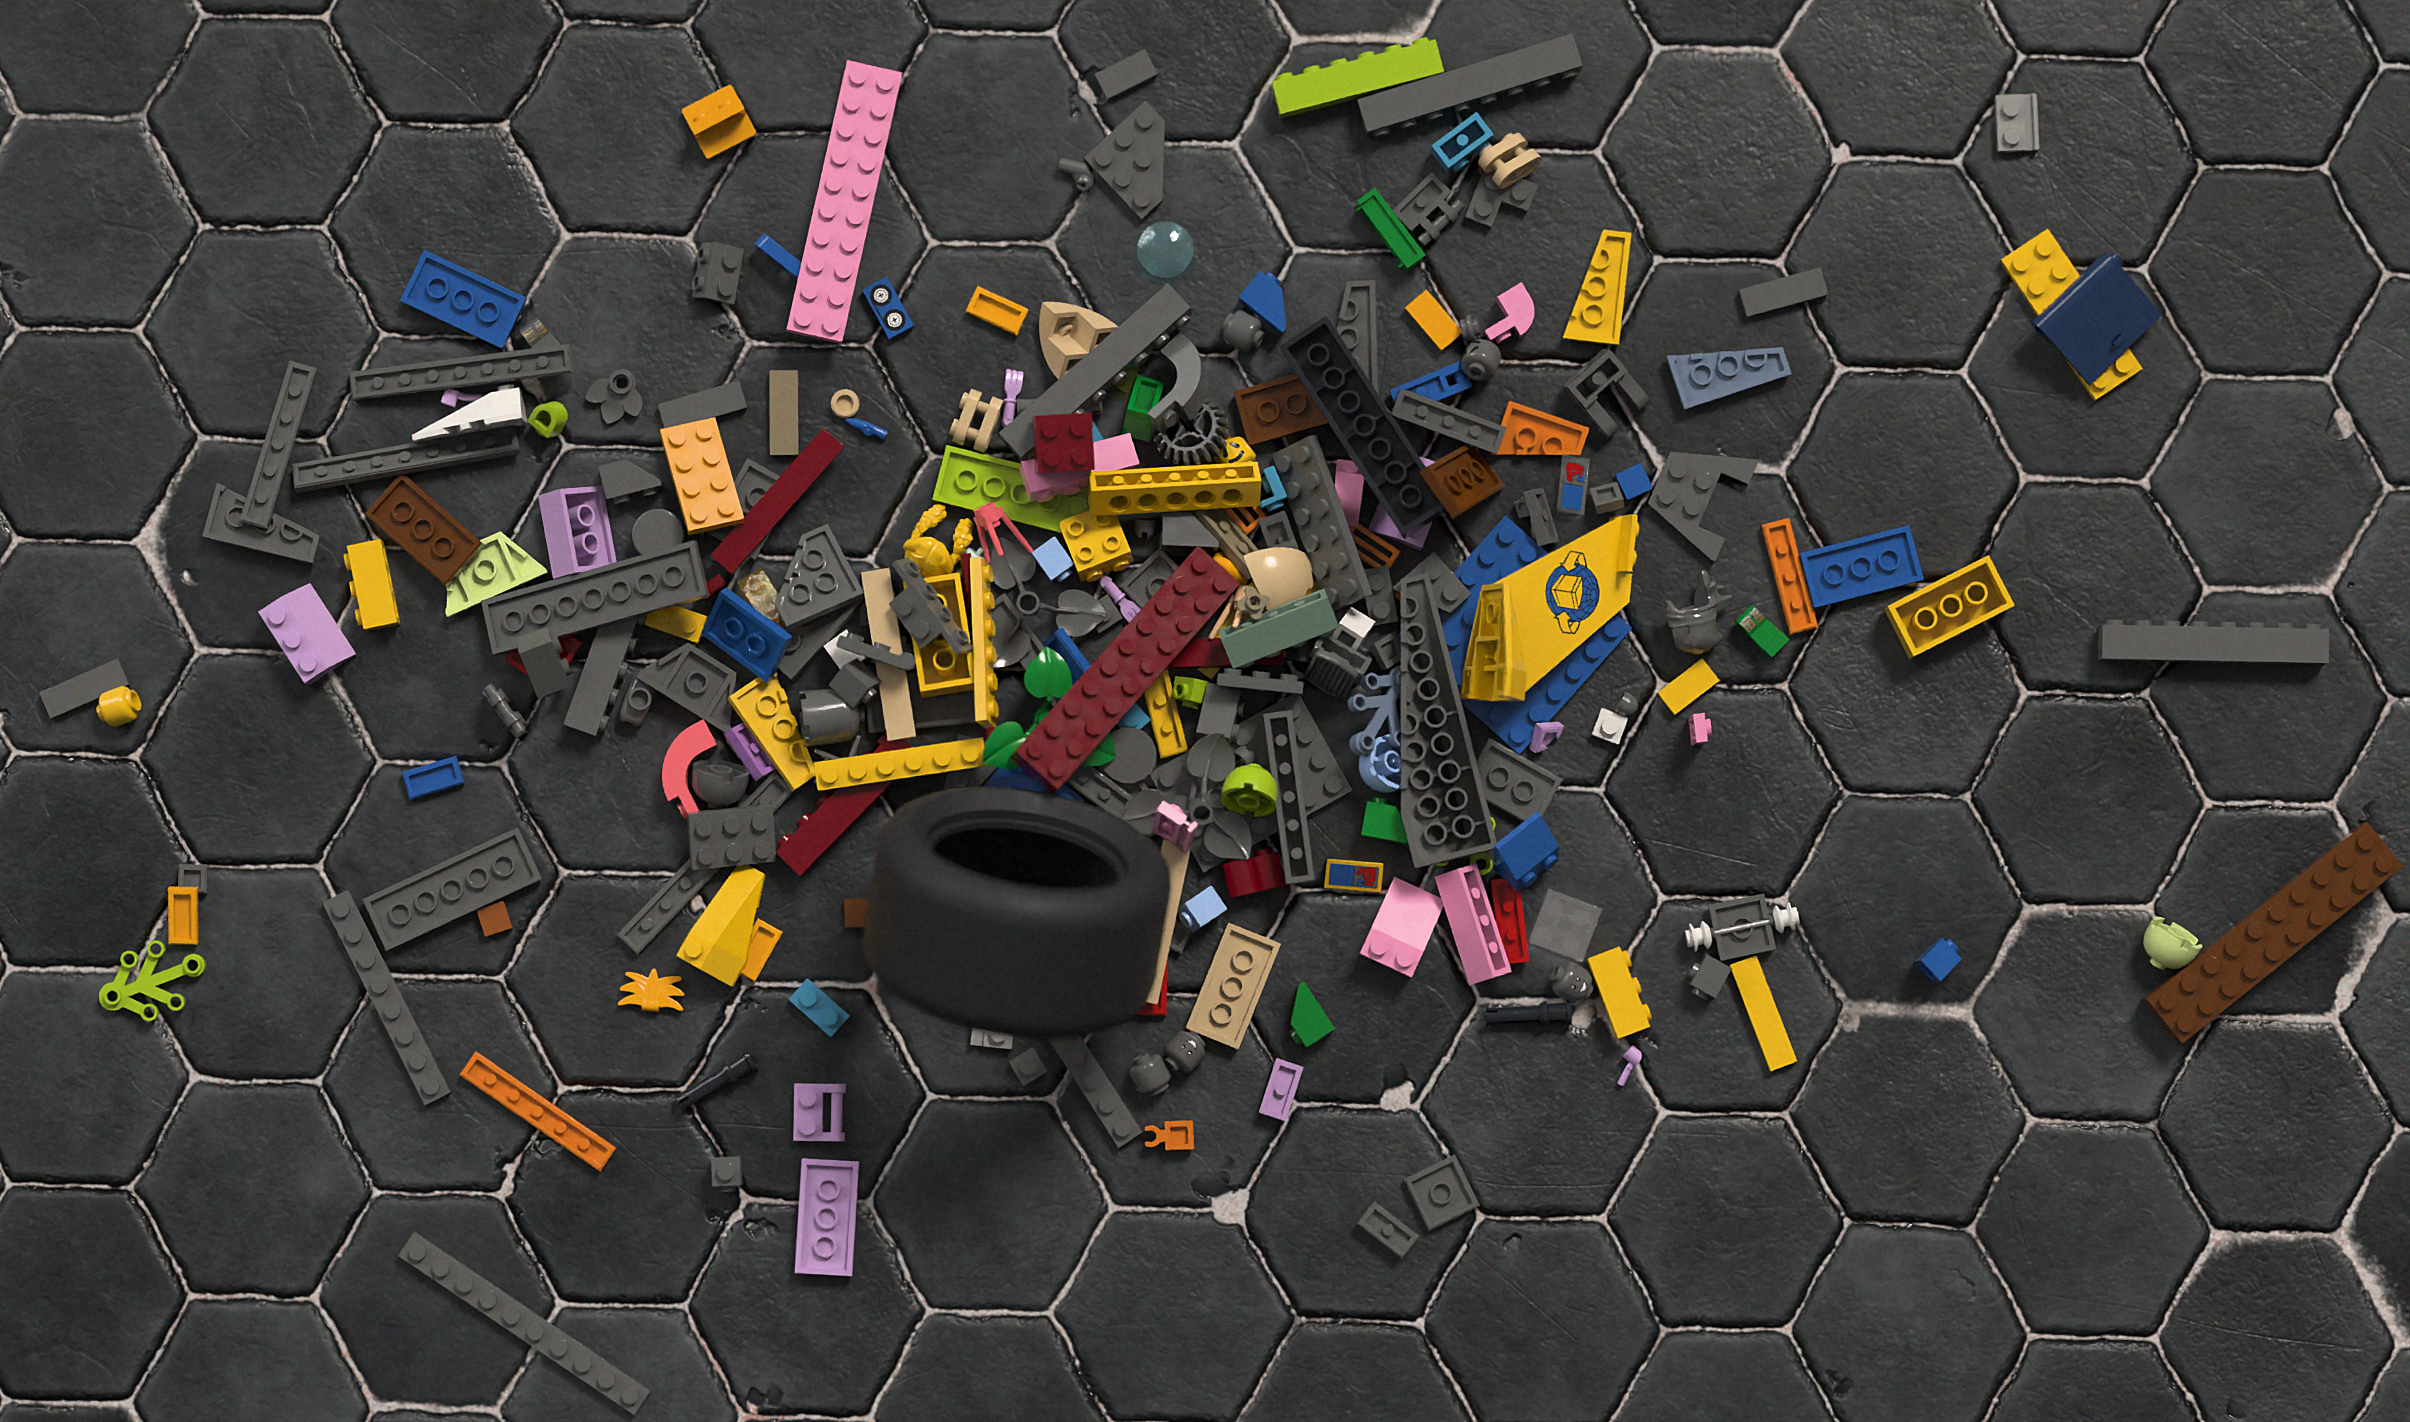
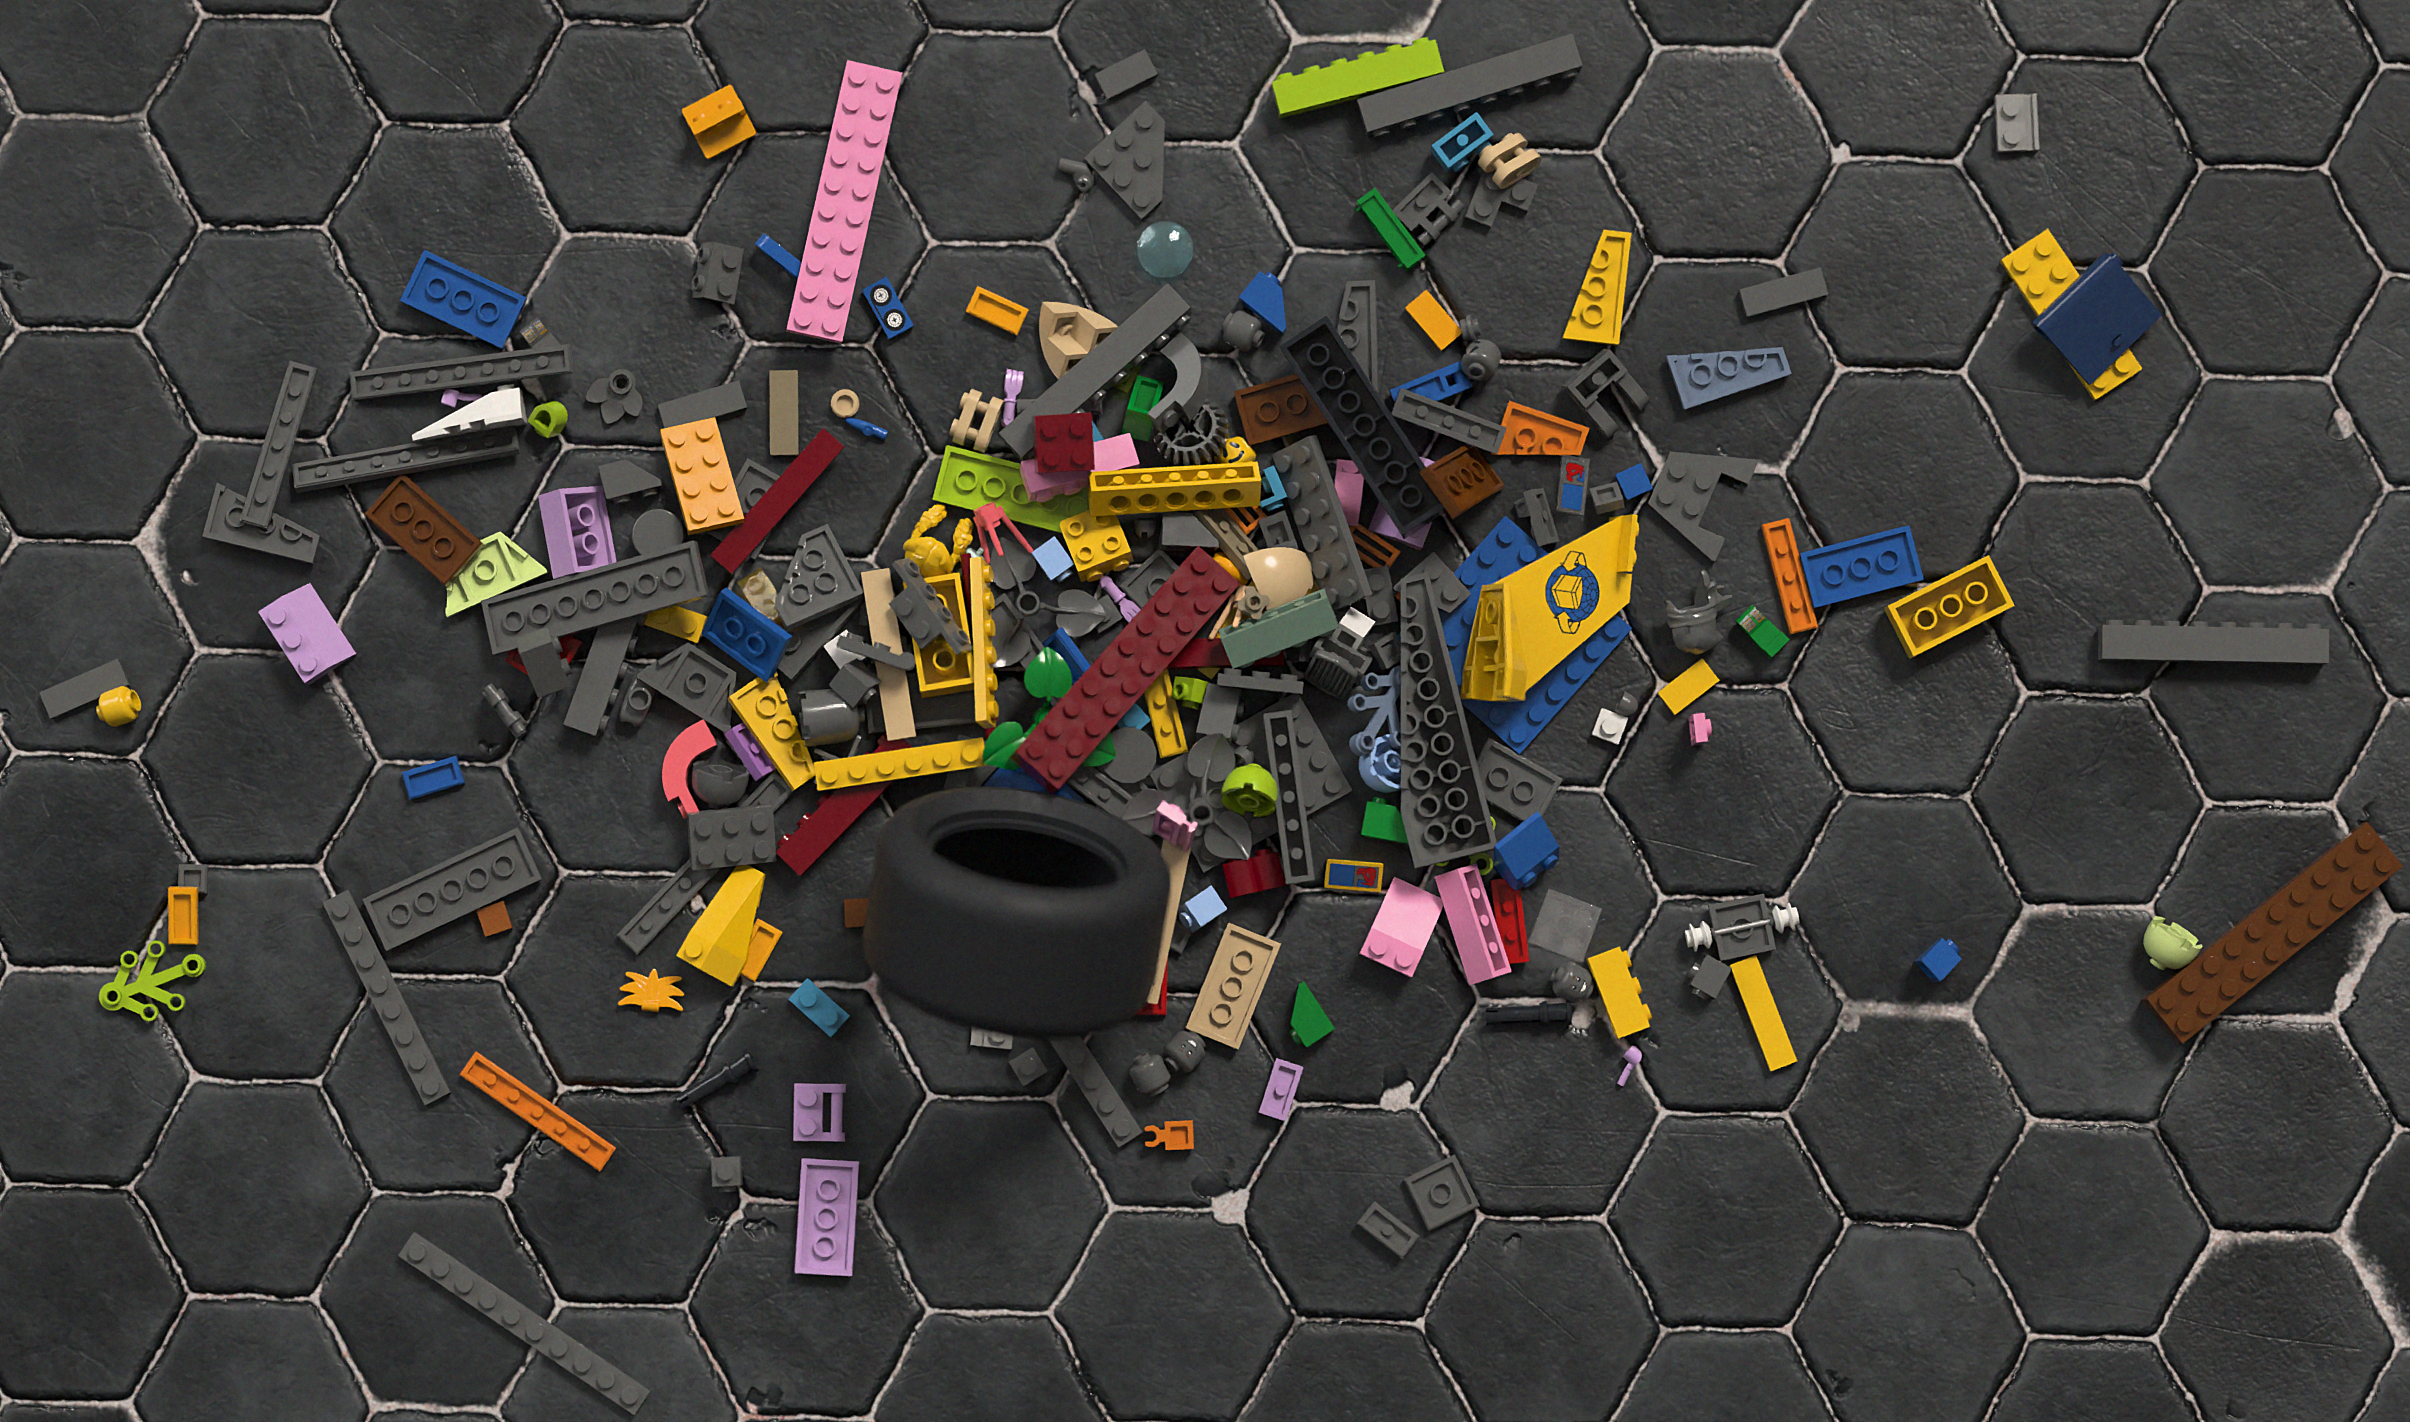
yellow brick [344,539,400,631] -> none
dark red tile [702,574,726,601] -> none
bright pink brick [1483,282,1534,344] -> none
lavender tile [1529,722,1564,753] -> none

